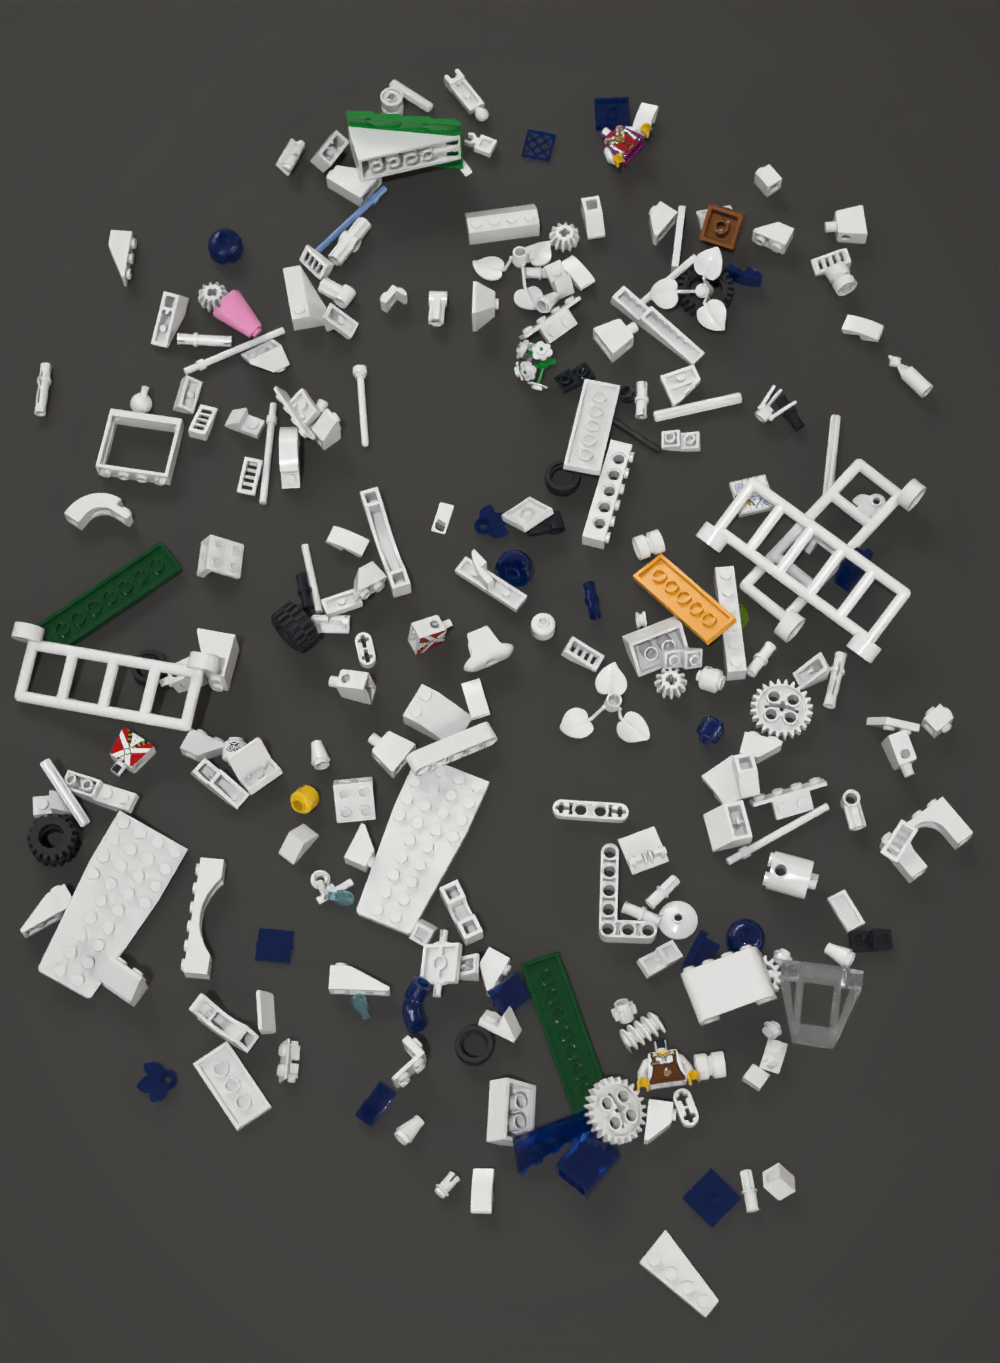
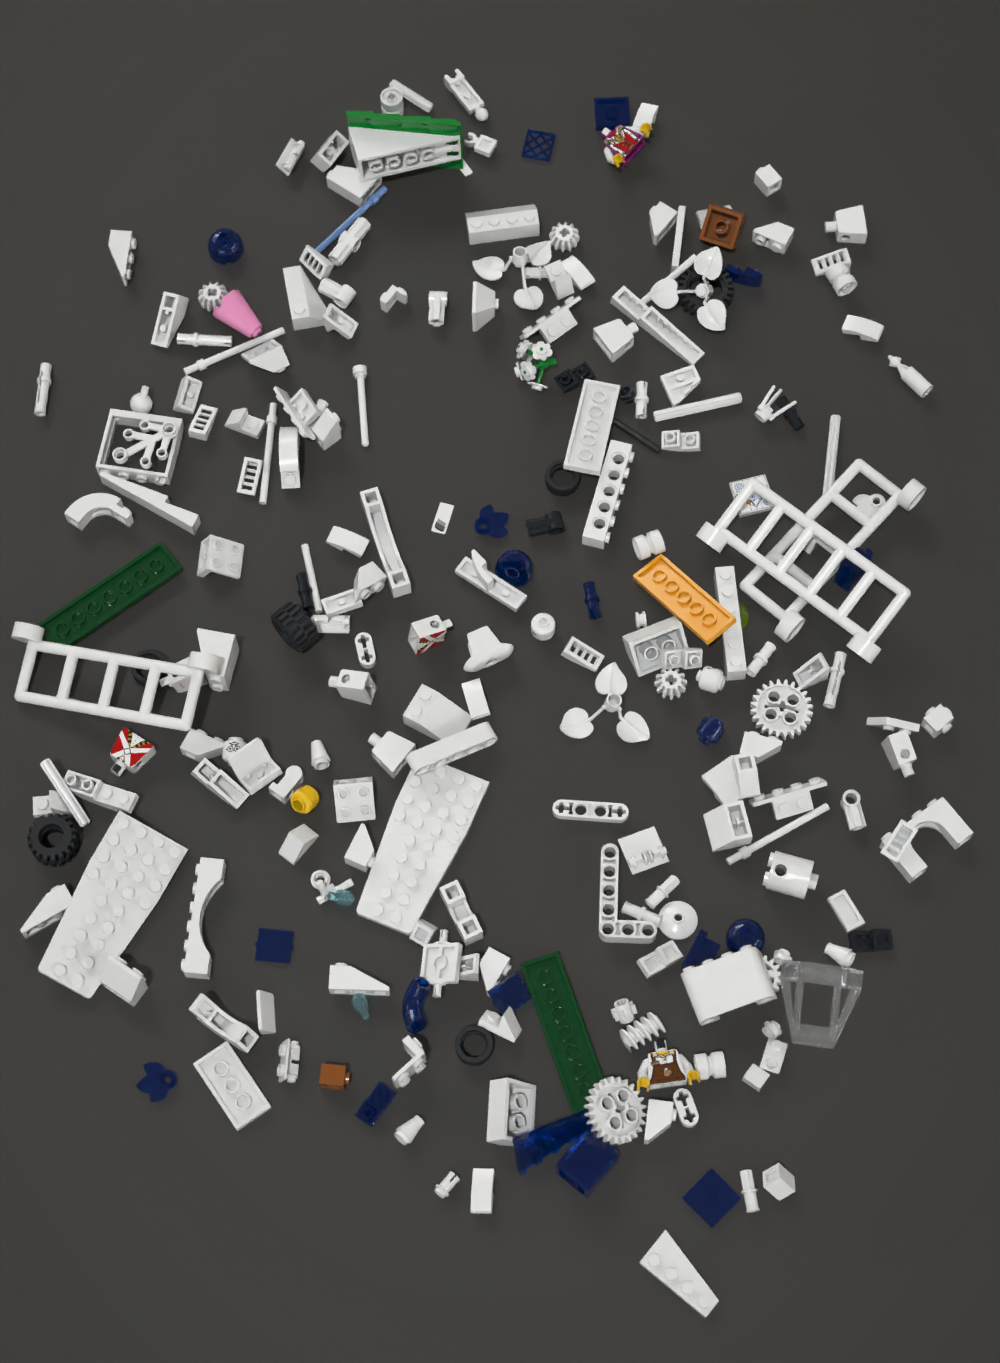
white tile [501,497,554,532] -> none
white cone [535,292,559,313] -> none
white slope [581,195,605,240] -> none
none -> white slope [99,471,201,535]
none -> white plant [112,420,179,469]
none -> white leg [268,765,304,804]
none -> dark orange brick [319,1063,350,1090]

